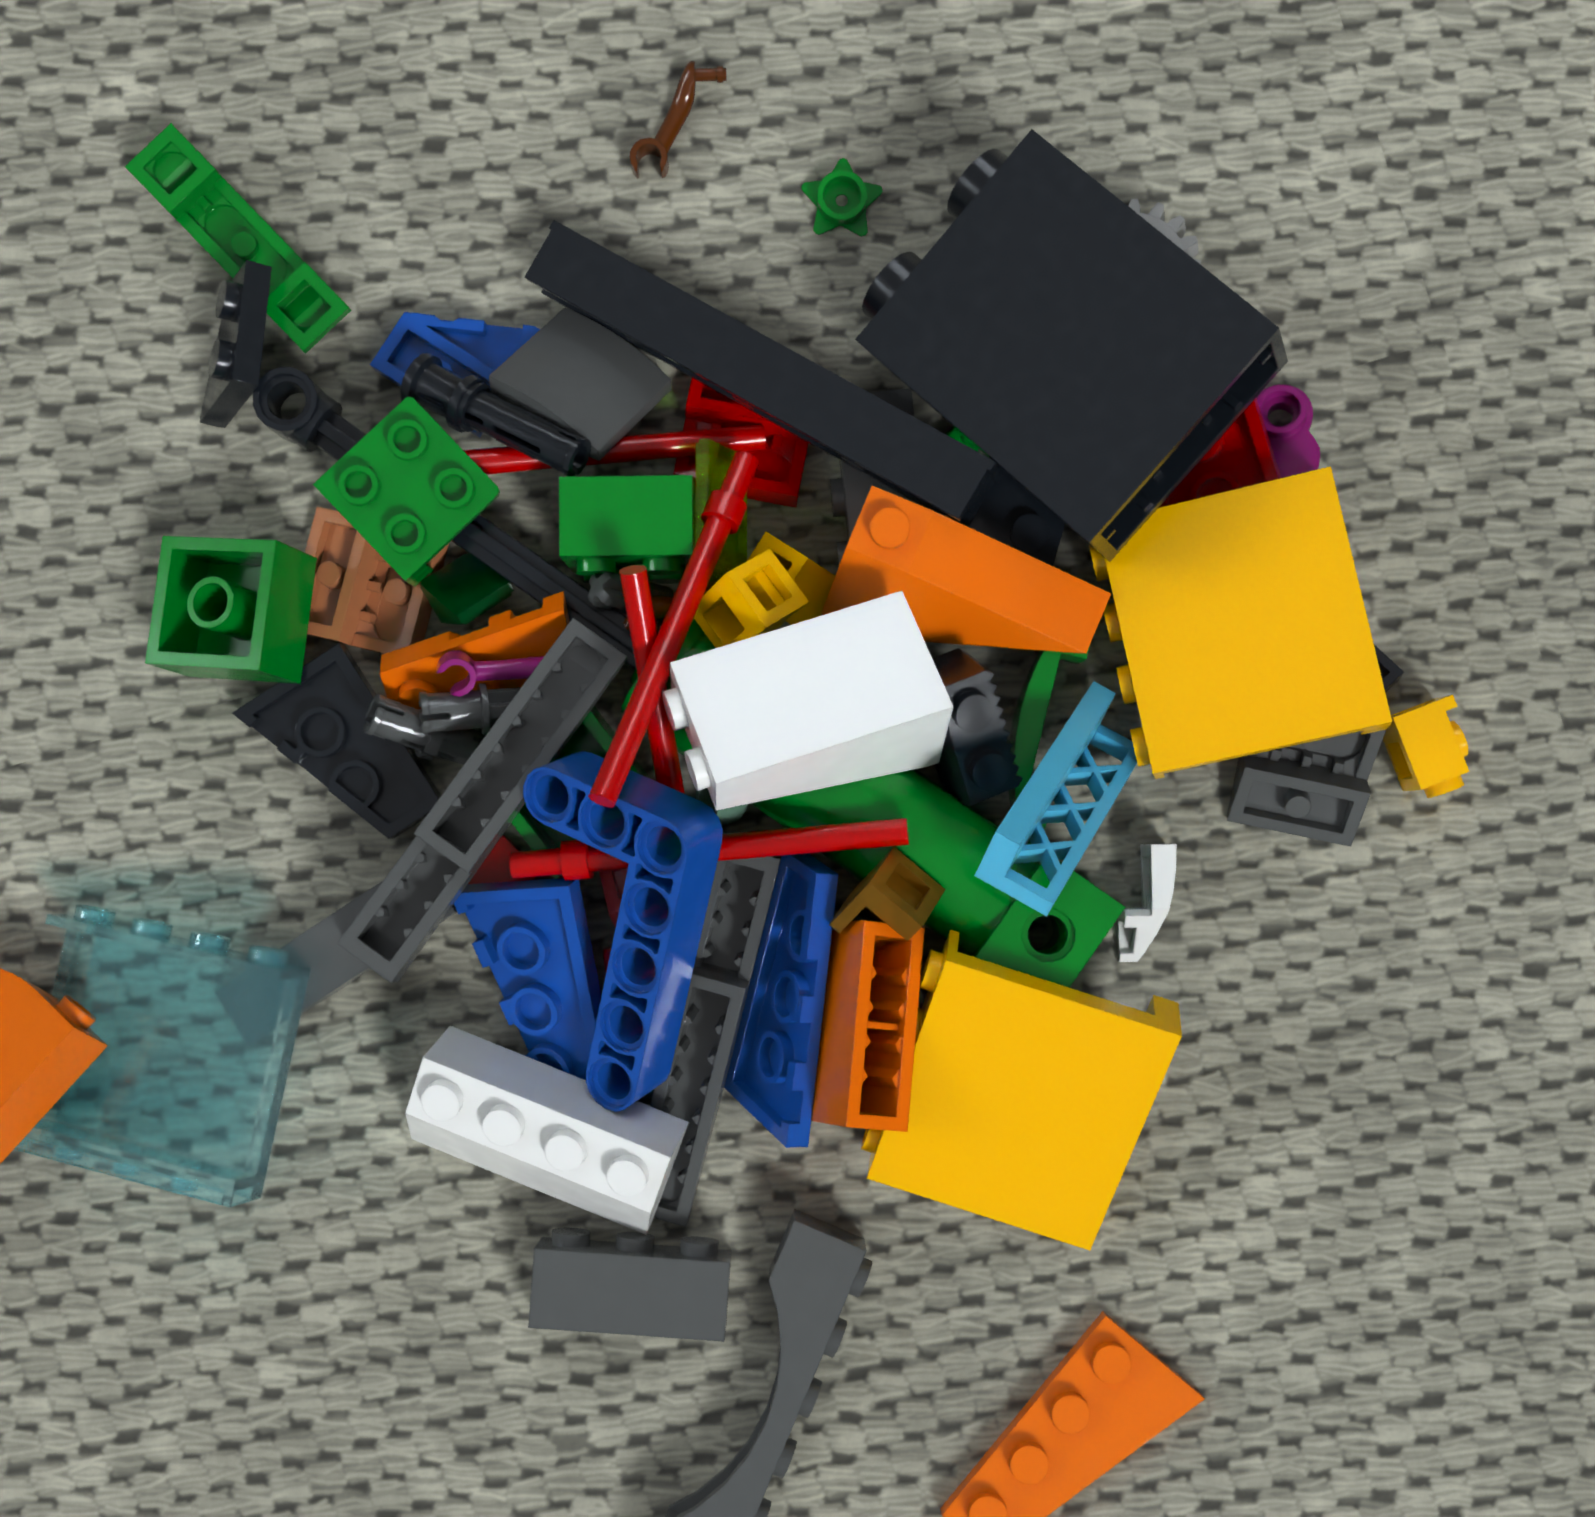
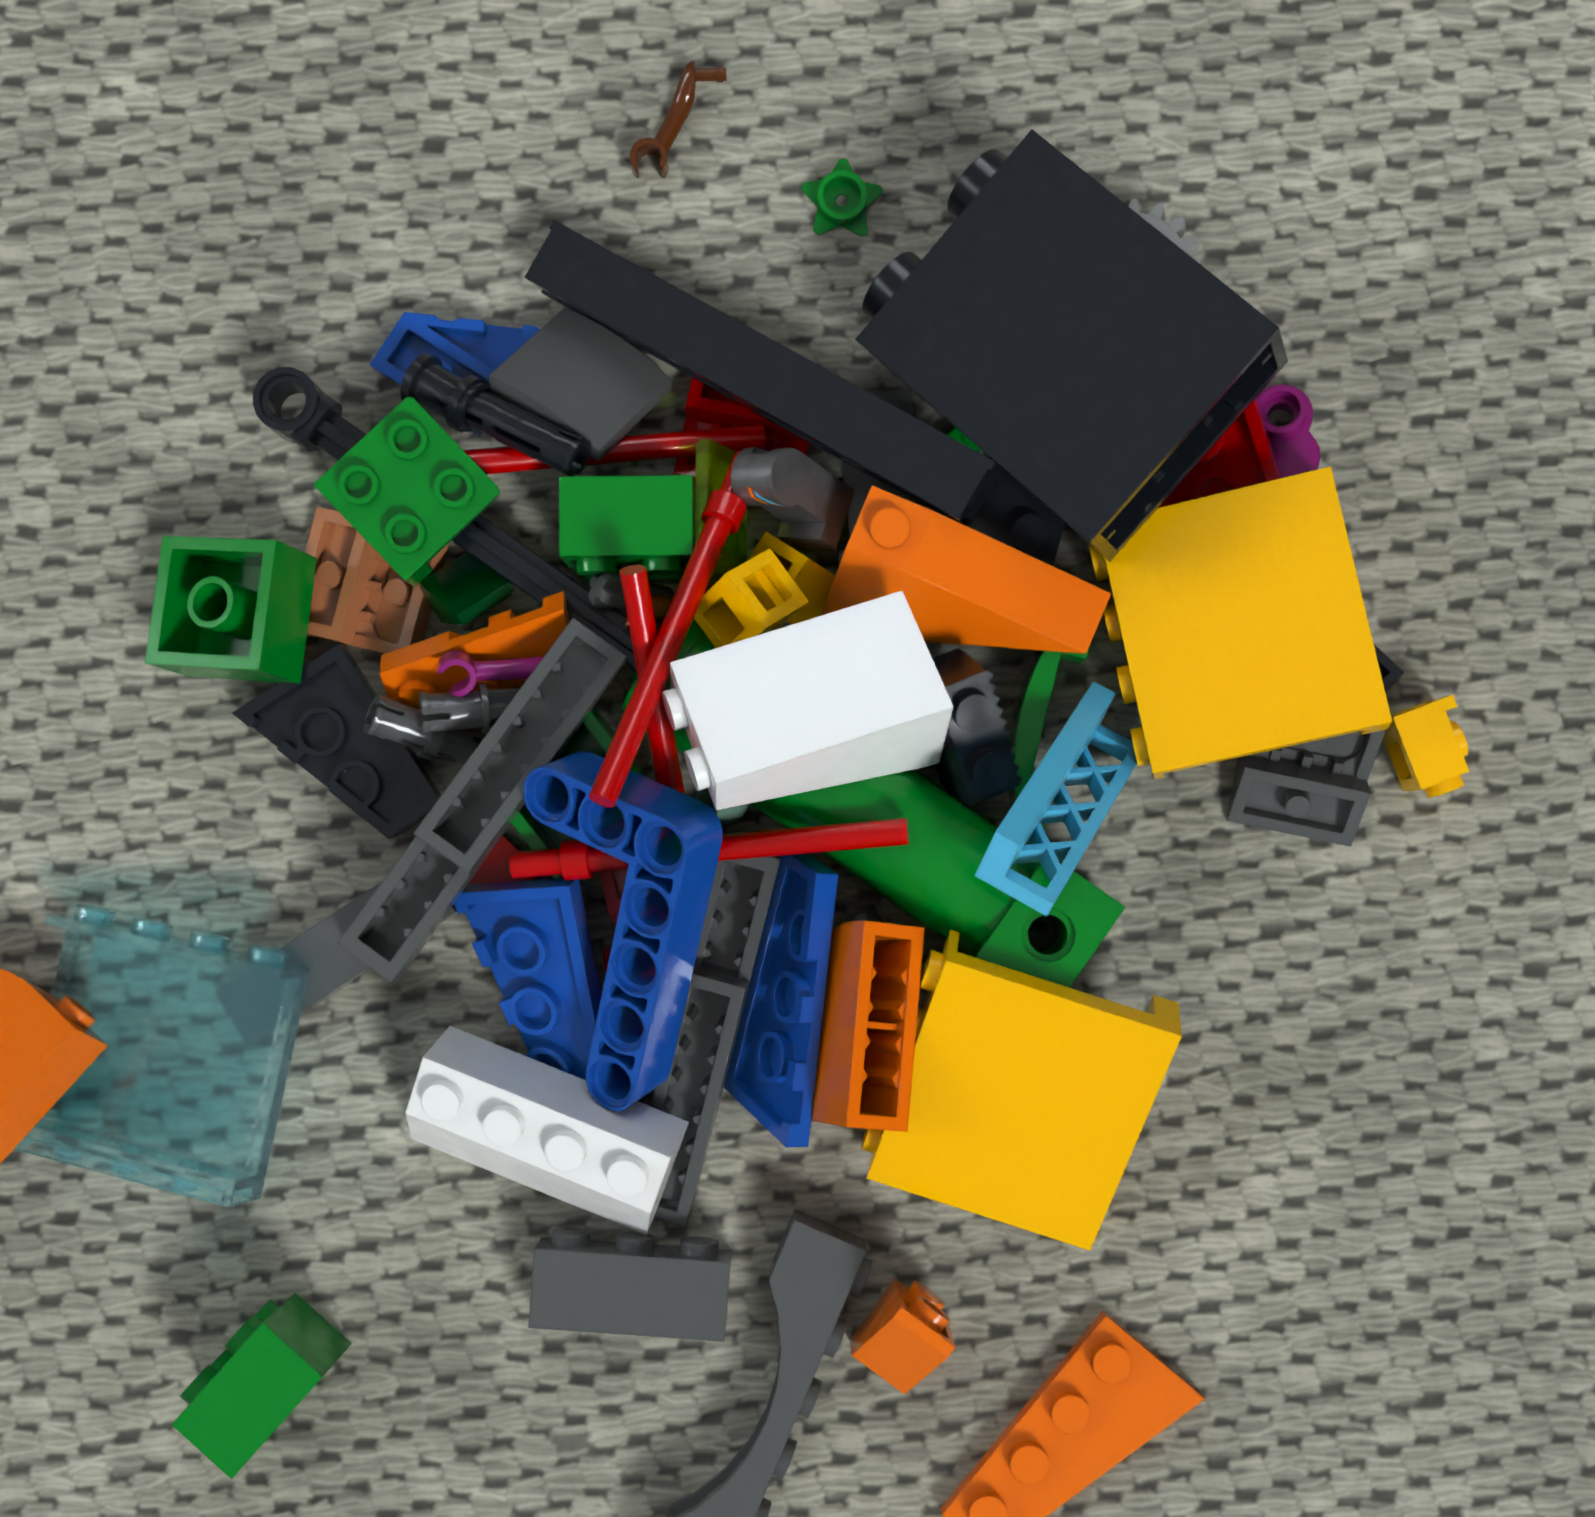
green slope [125,123,351,354] -> none
black wing [200,260,272,428] -> none
pearl gold panel [829,847,945,941] -> none
white slope [1117,844,1177,962] -> none
none -> green brick [171,1293,352,1479]
none -> flat silver leg [731,447,854,550]
none -> orange slope [850,1278,956,1394]

